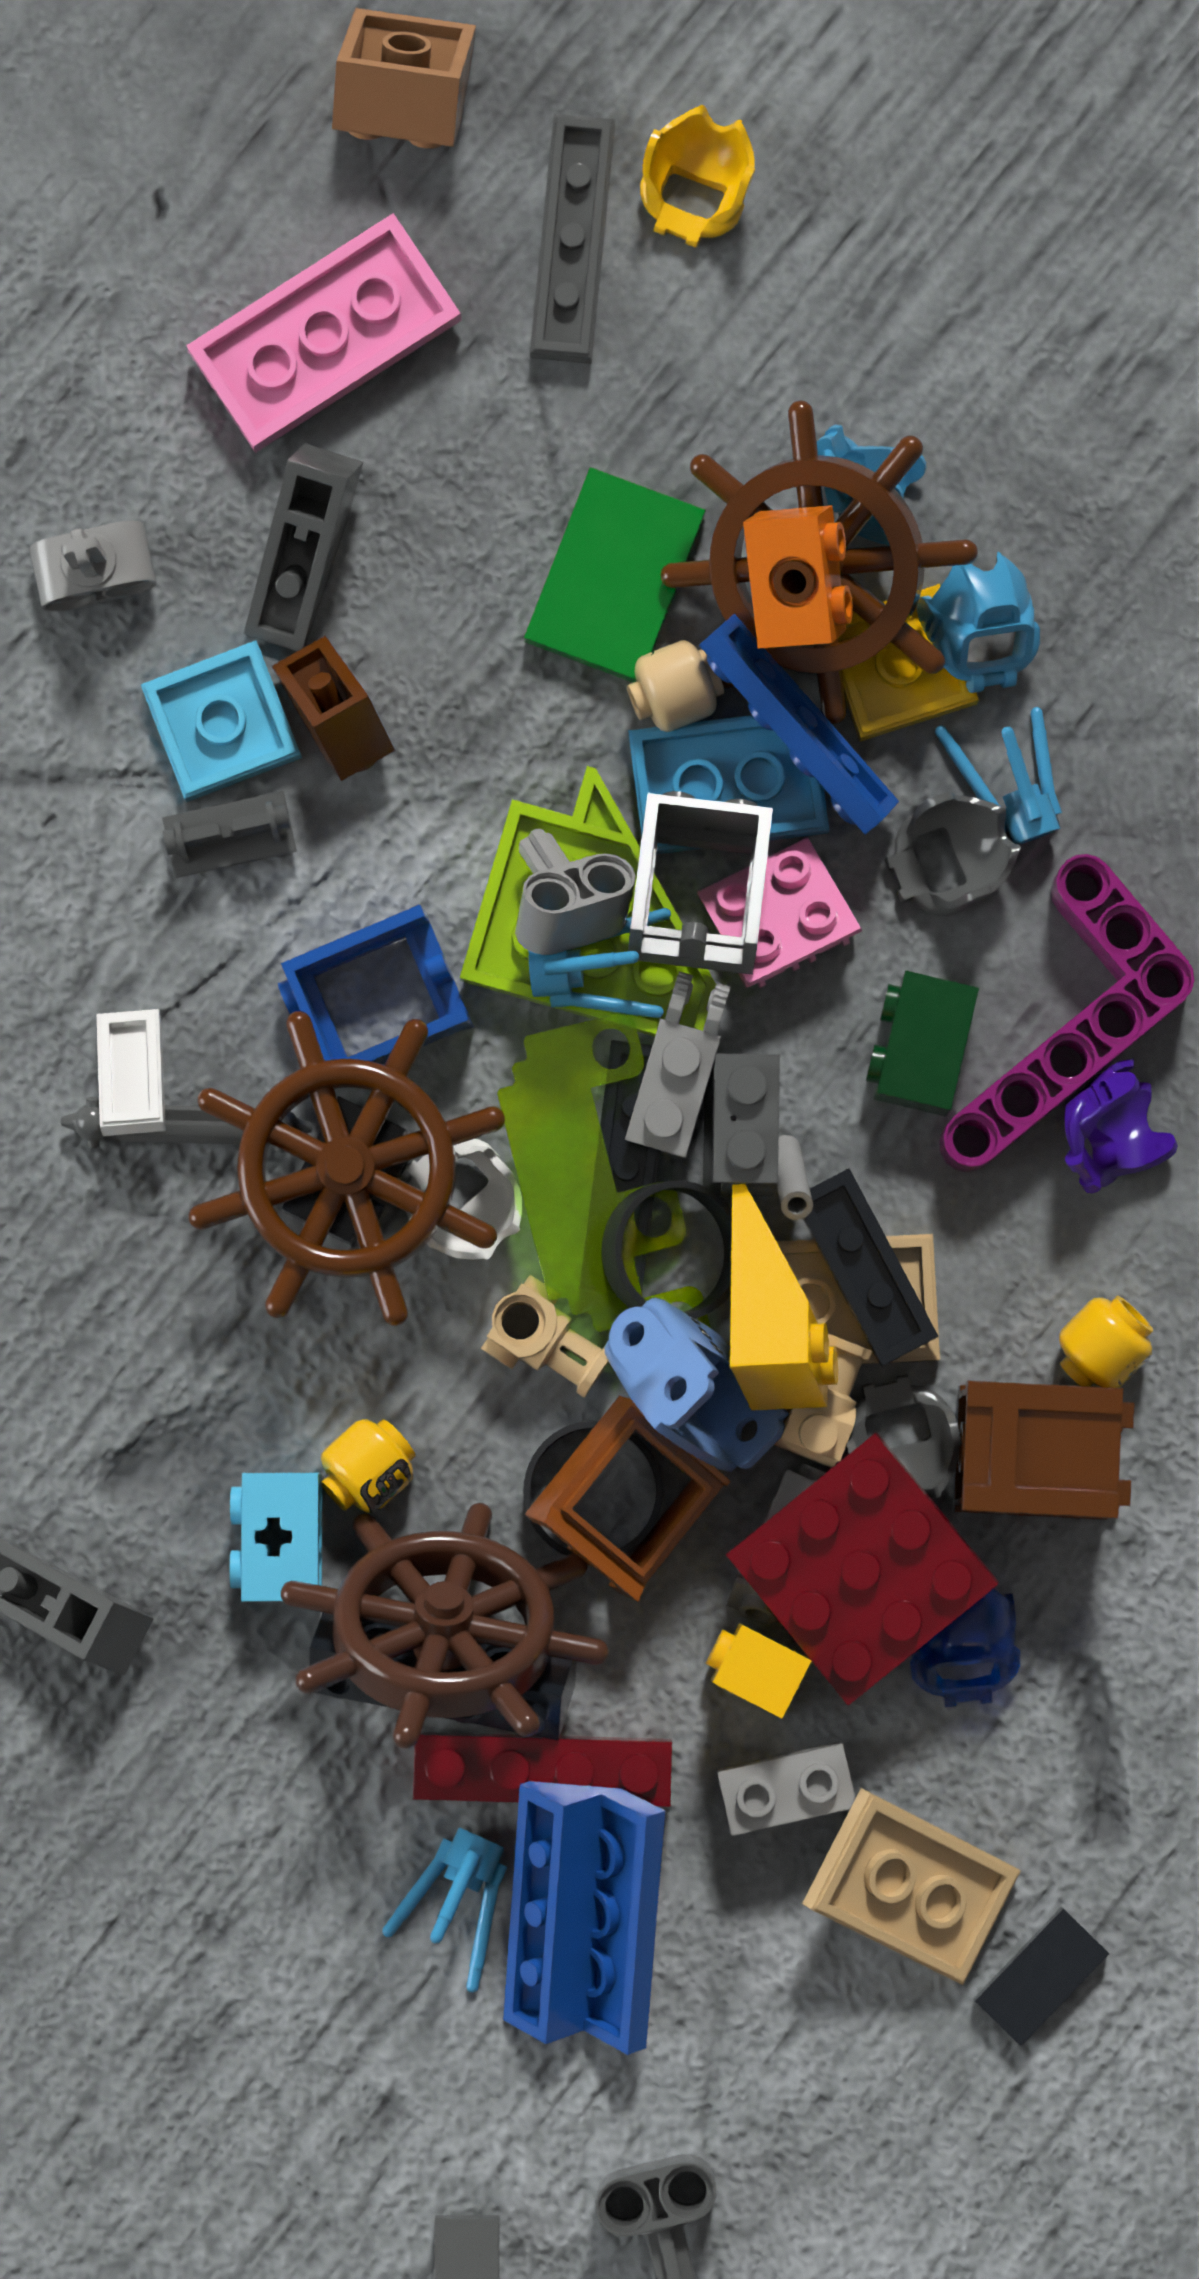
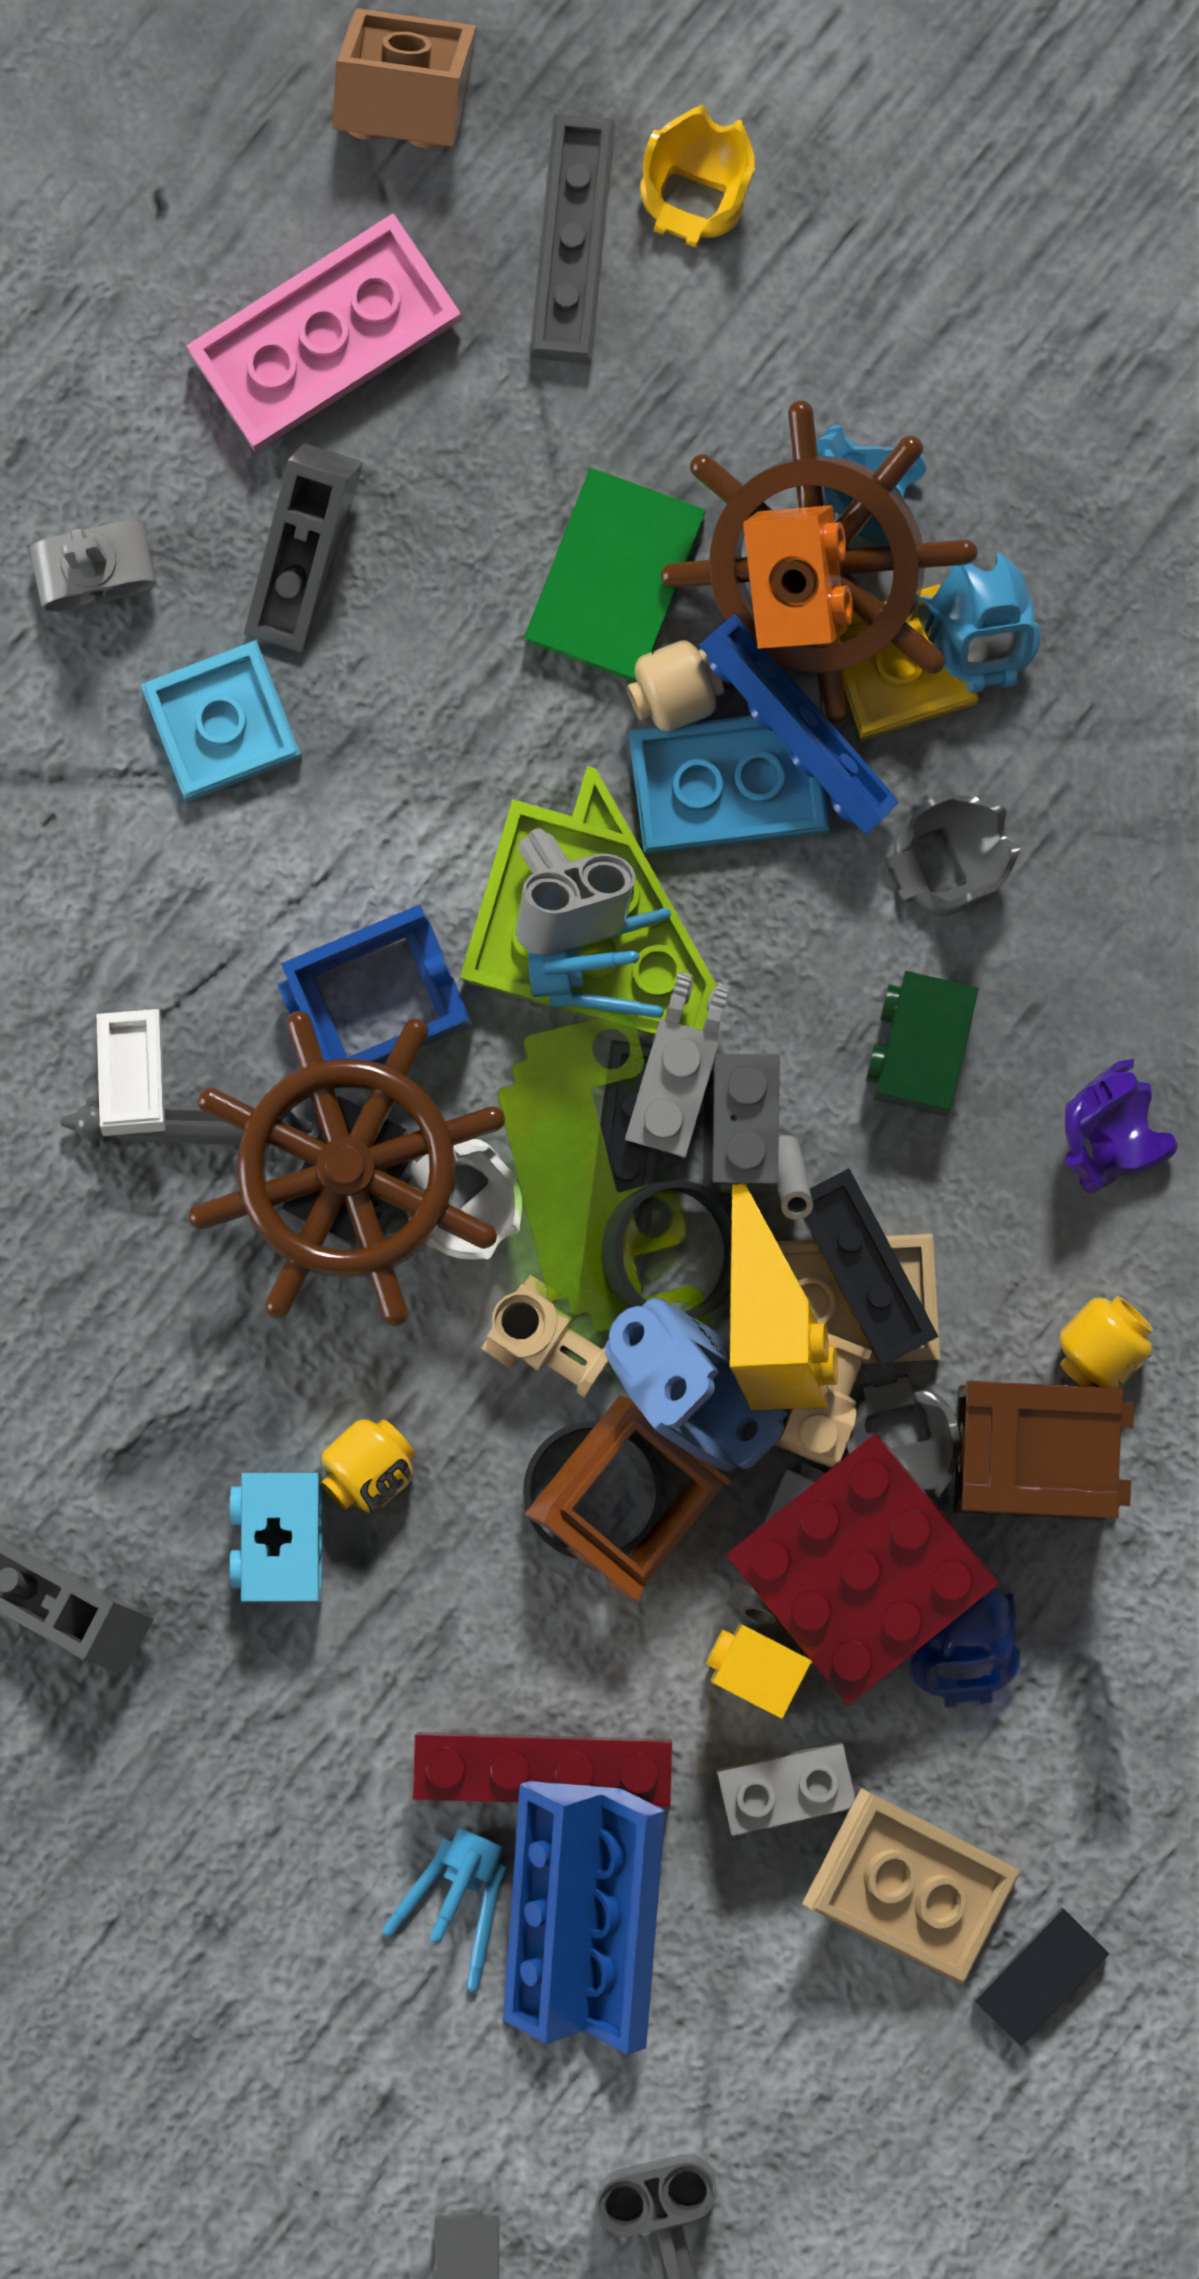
dark grey hinge [162,791,297,878] -> none
reddish brown slope [272,636,395,781] -> none
reddish brown brick [280,1503,609,1749] -> none
window [628,791,773,975] -> none
bright pink hinge [697,837,862,988] -> none
dark azure plant [935,707,1062,845] -> none
magenta beam [939,854,1195,1172] -> none

